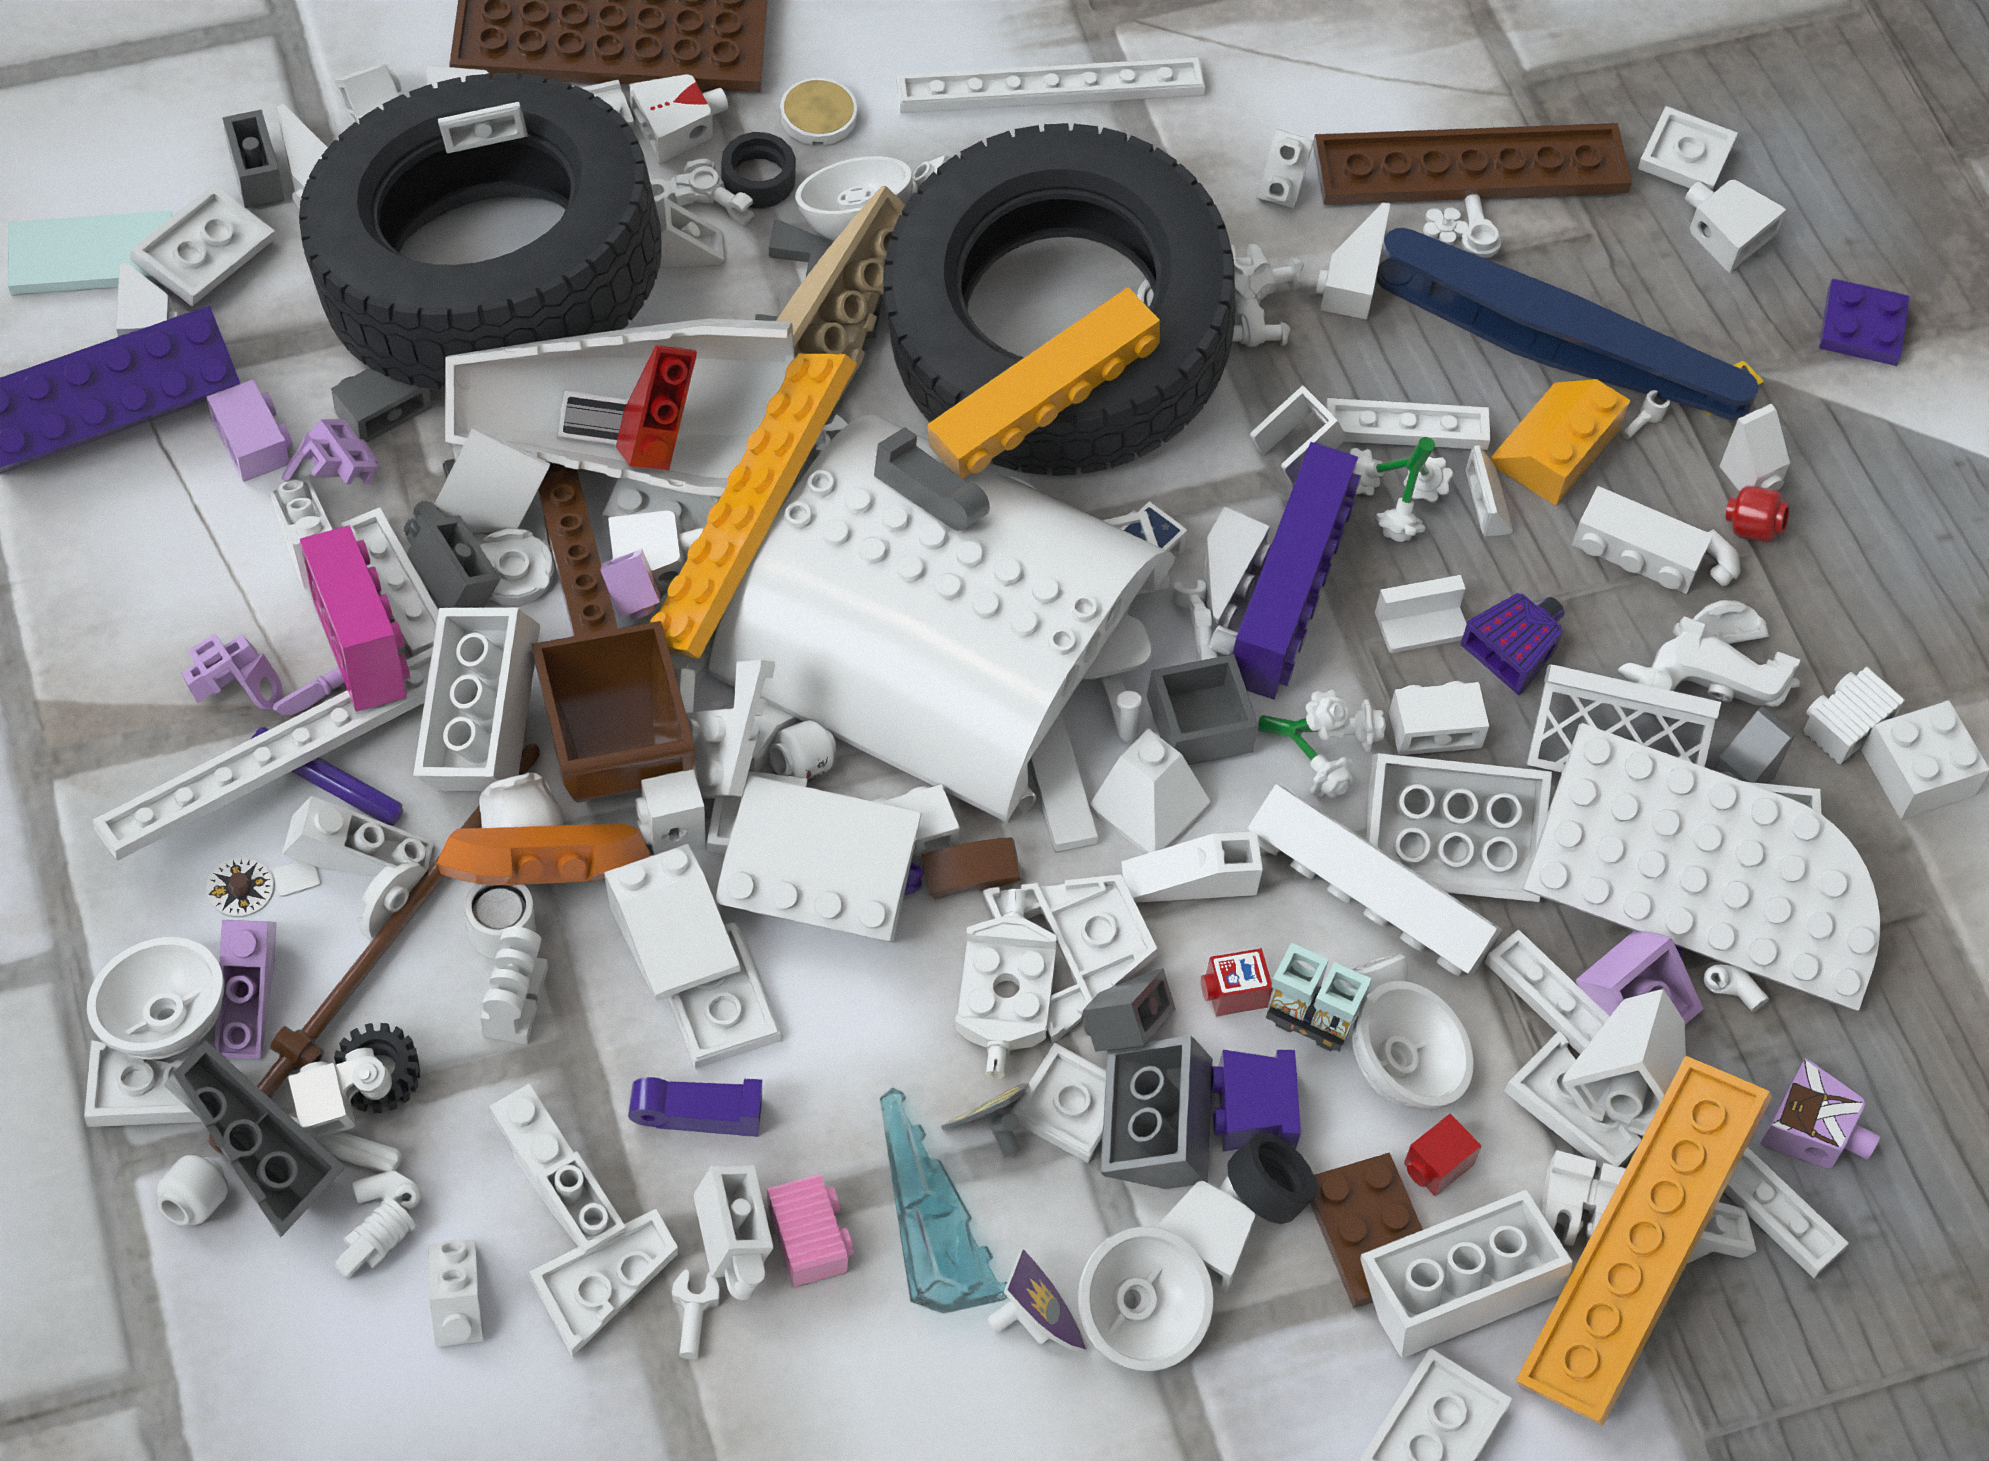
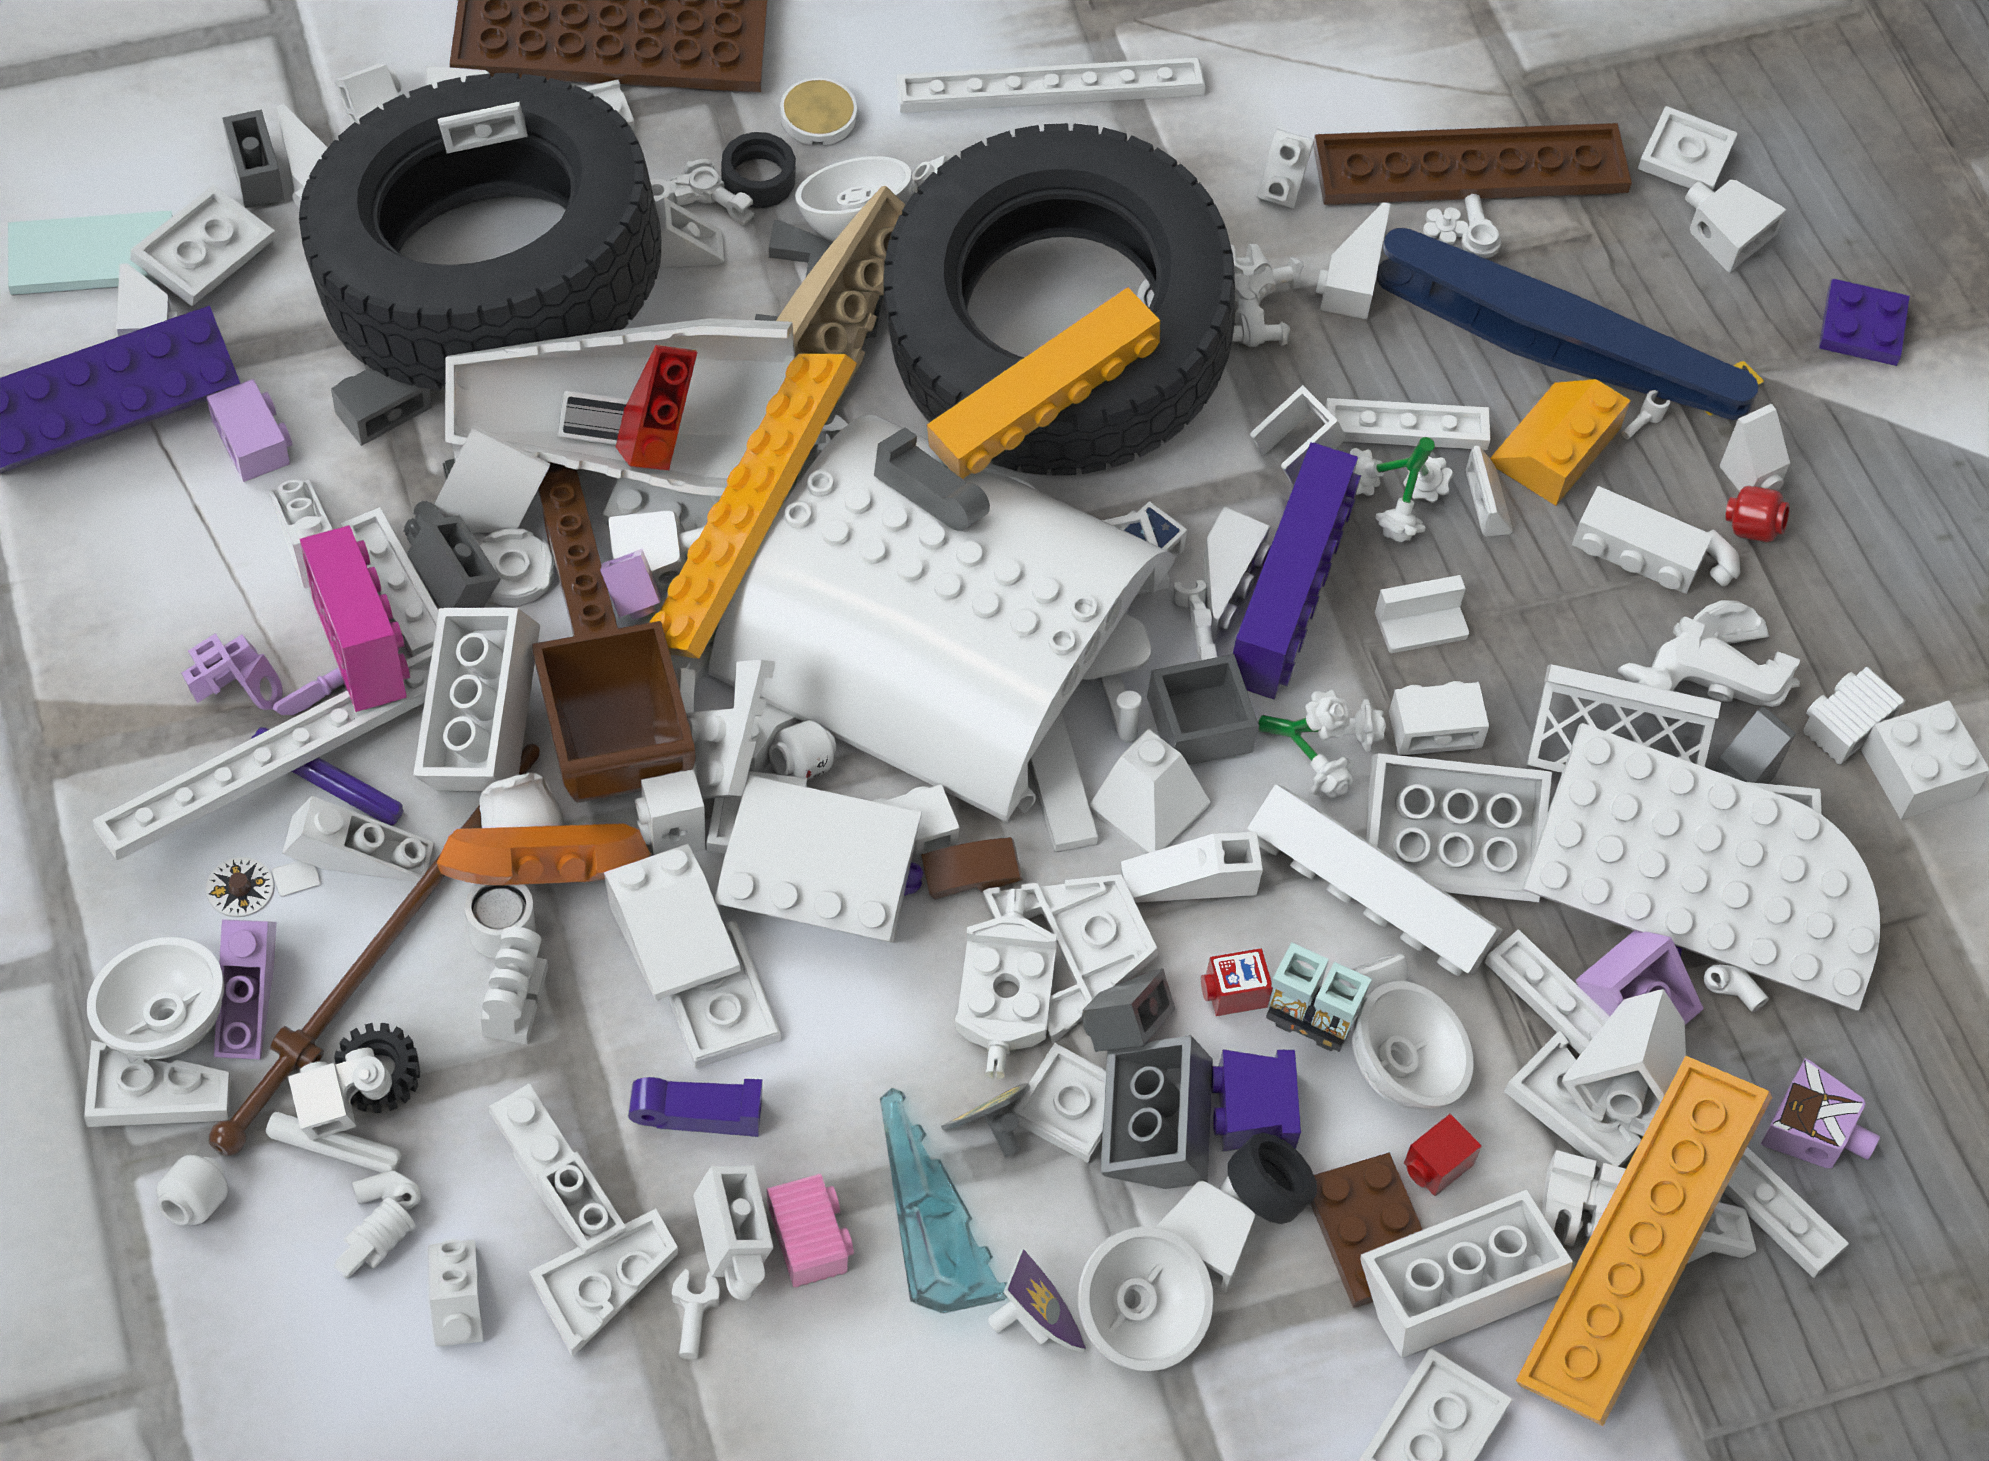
dark grey wedge [164,1040,346,1238] -> none
lavender piece [281,419,379,485] -> none
white plate [357,858,427,940] -> none
white torso [630,74,728,163] -> none
white hand [1209,625,1238,655] -> none
dark purple torso [1460,593,1565,695] -> none

